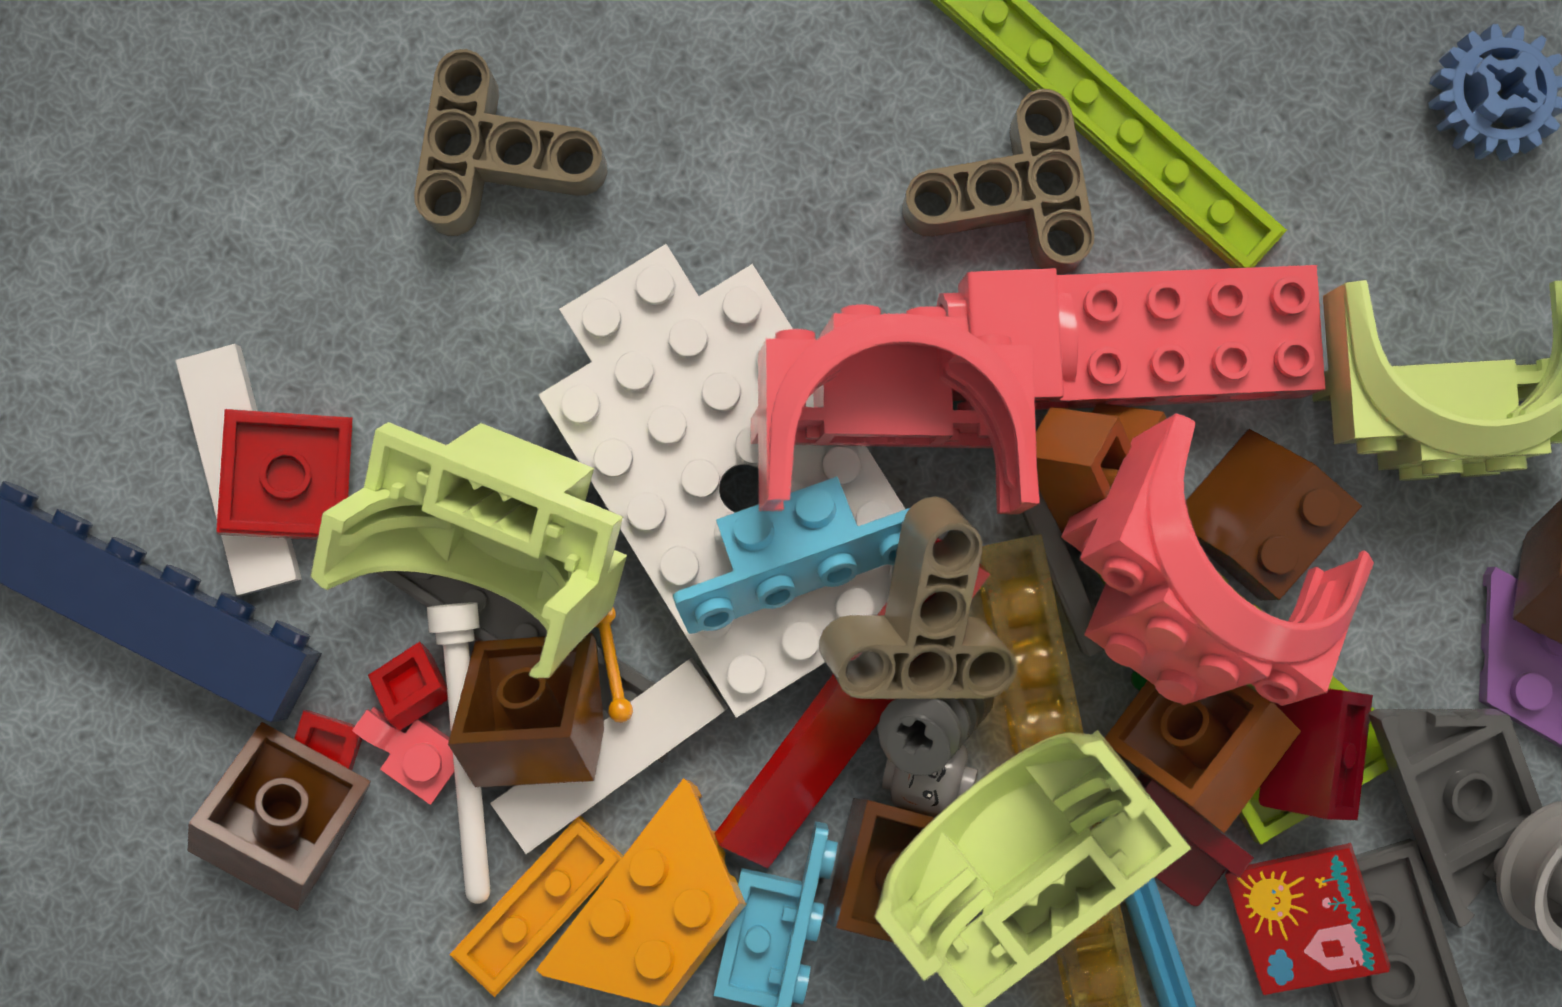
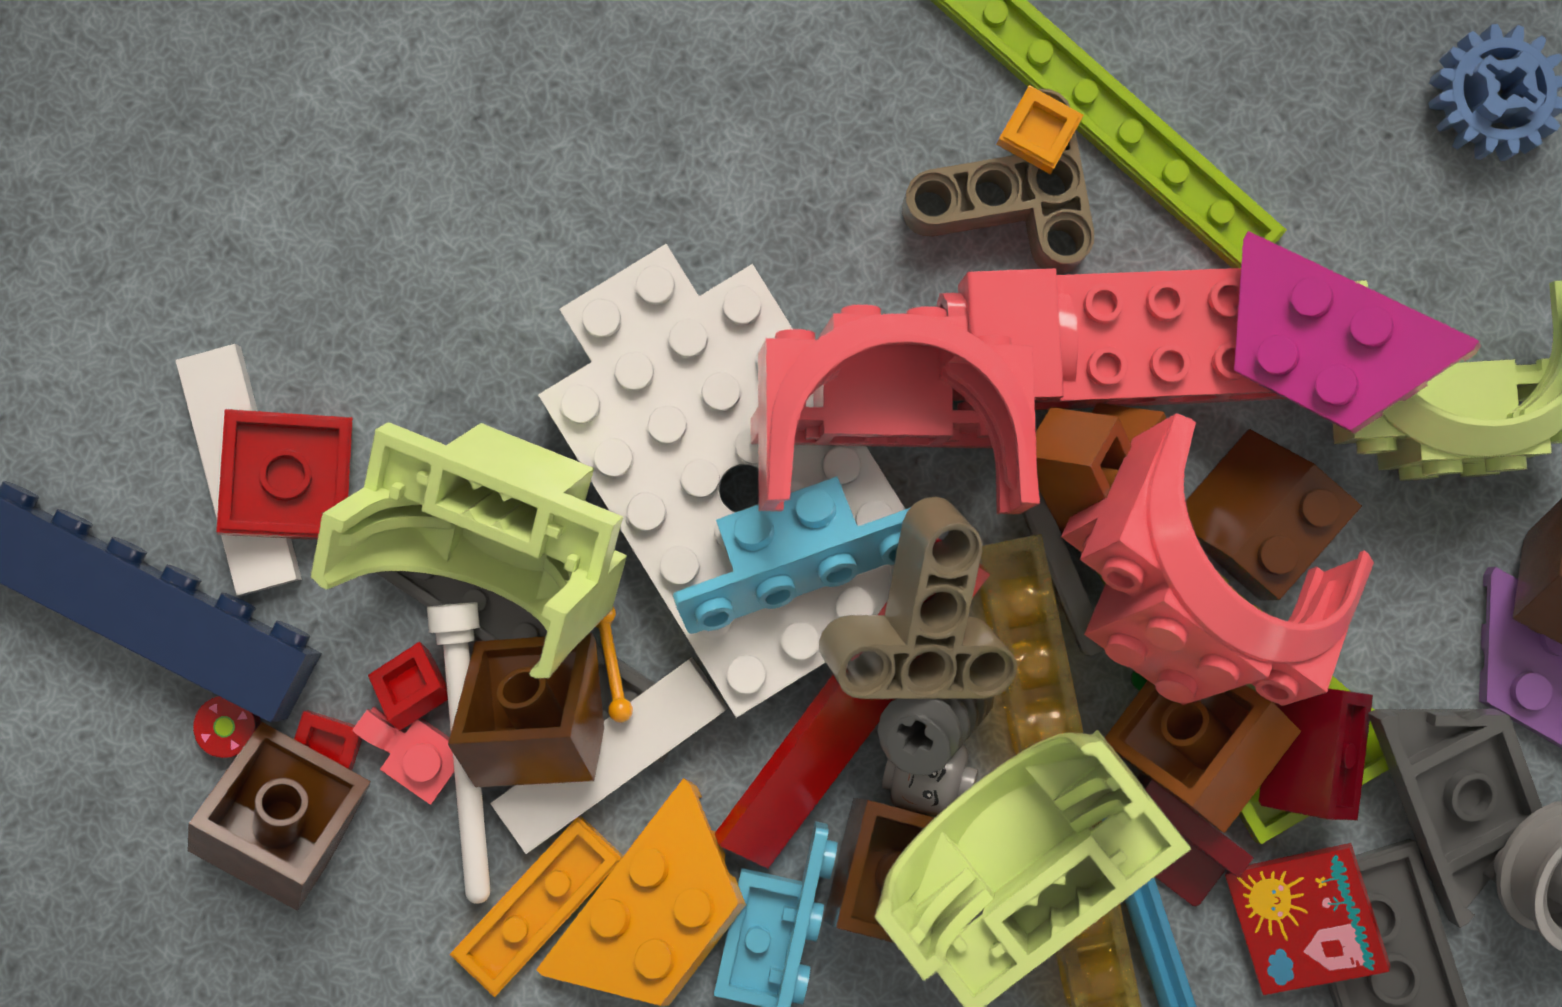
dark tan beam [414,49,607,236] -> none
none -> red tile [193,696,261,758]
none -> light orange tile [996,85,1084,174]
none -> dark pink wing [1234,231,1481,434]

